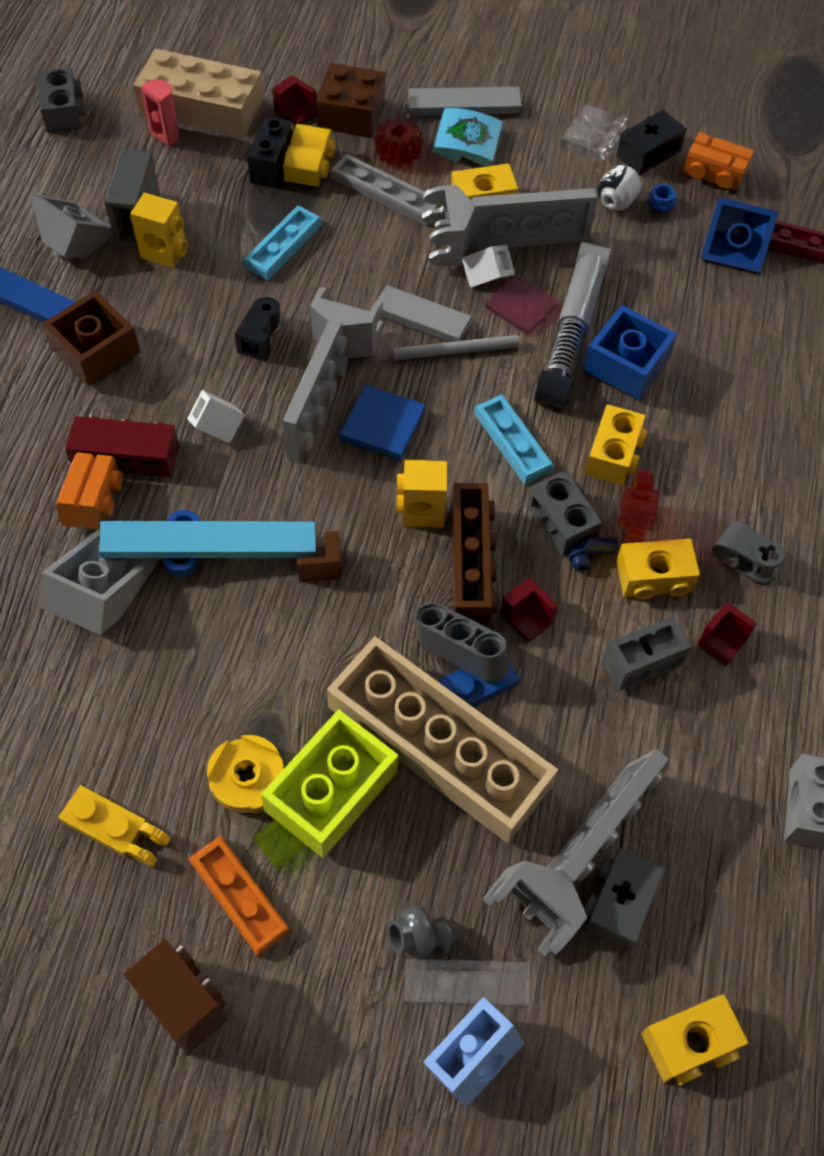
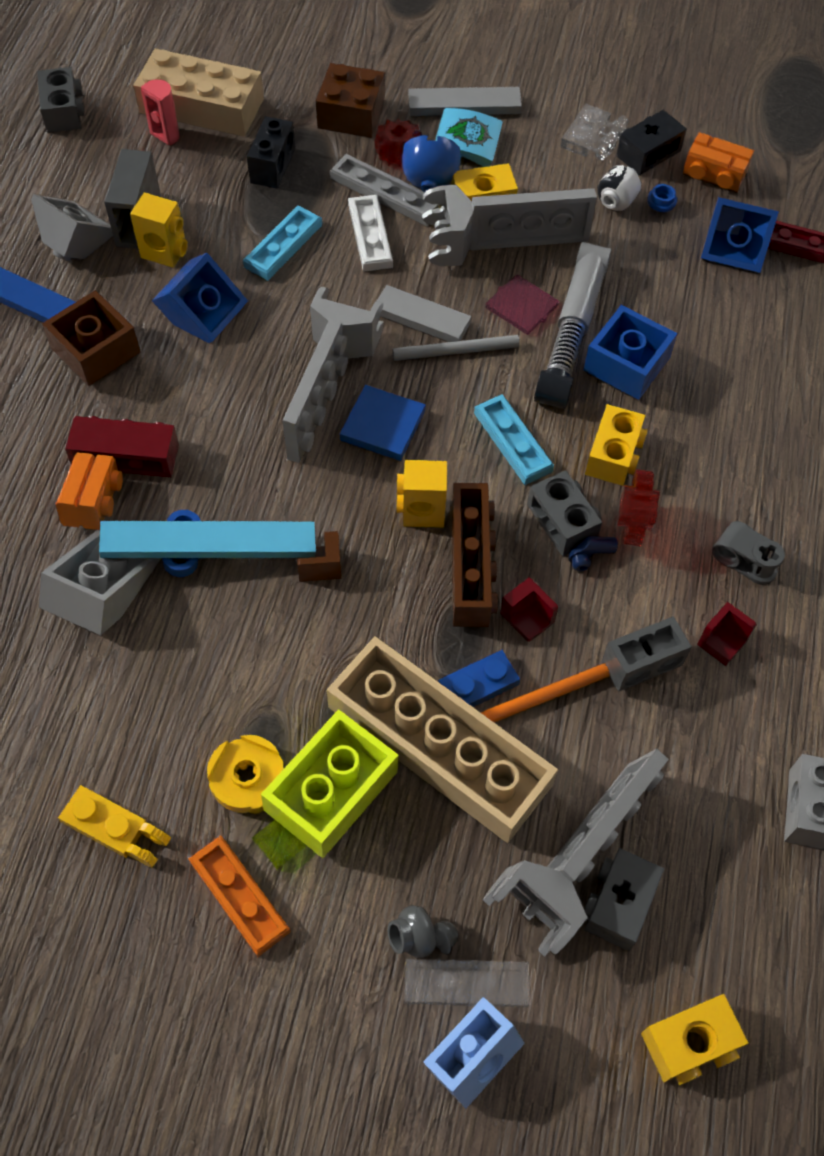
reddish brown brick [123,938,228,1055] -> none
white panel [187,390,245,443] -> none
black leg [235,297,282,362] -> none
dark red panel [272,75,317,126] -> none
yellow brick [283,124,336,187] -> none
dark grey beam [415,603,509,682] -> none
white panel [462,245,515,287] -> none
yellow brick [616,538,700,599] -> none
none -> blue slope [152,253,248,343]
none -> white tile [348,195,393,272]
none -> blue cylinder [402,135,461,192]
none -> orange bar [480,663,610,723]

